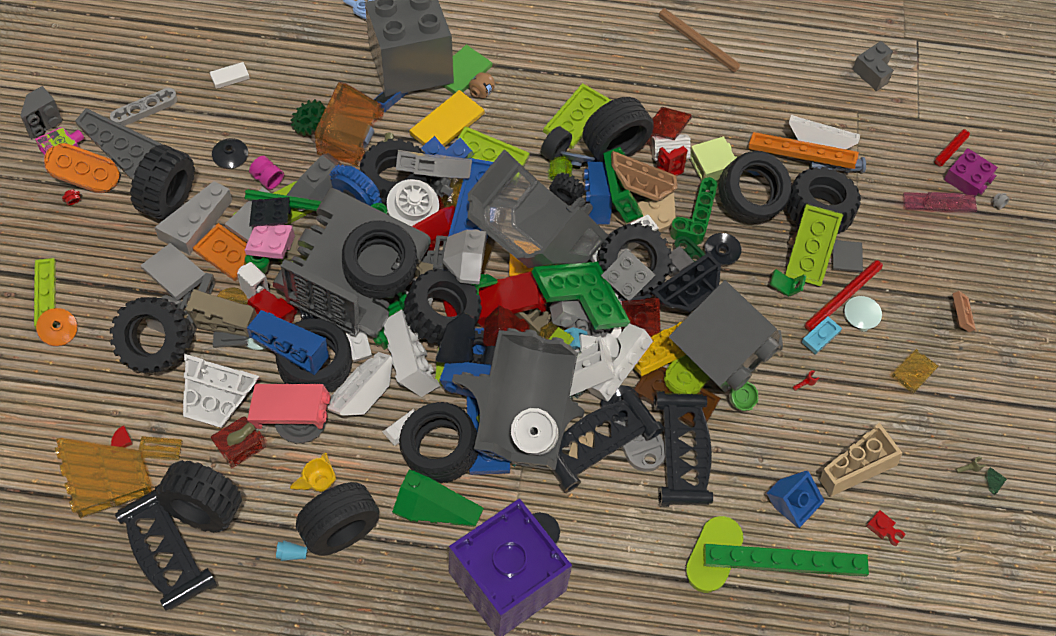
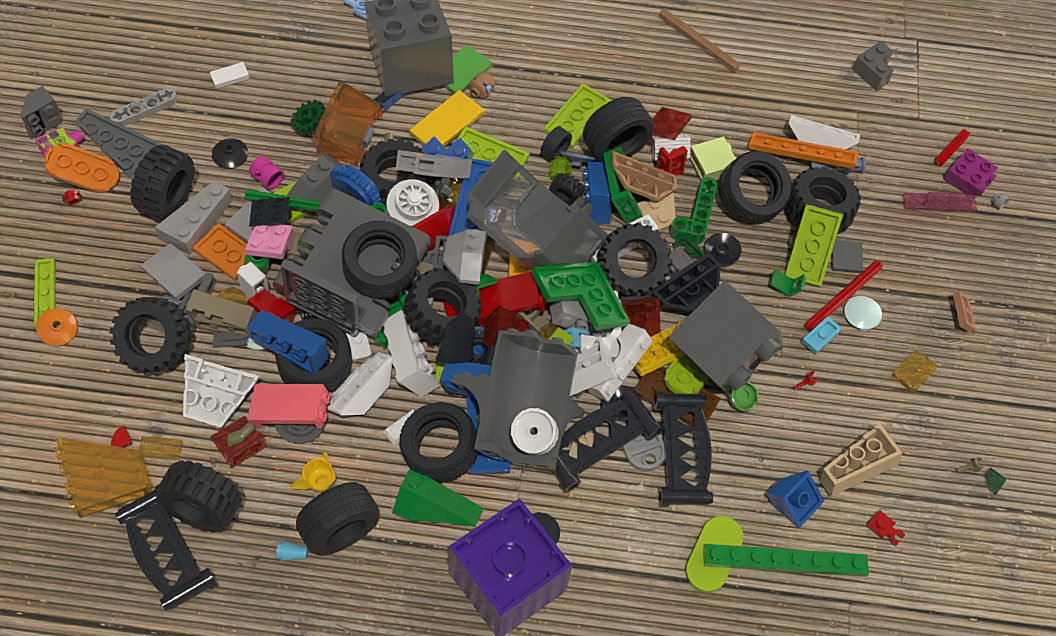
light grey hinge [601,249,655,301] -> none

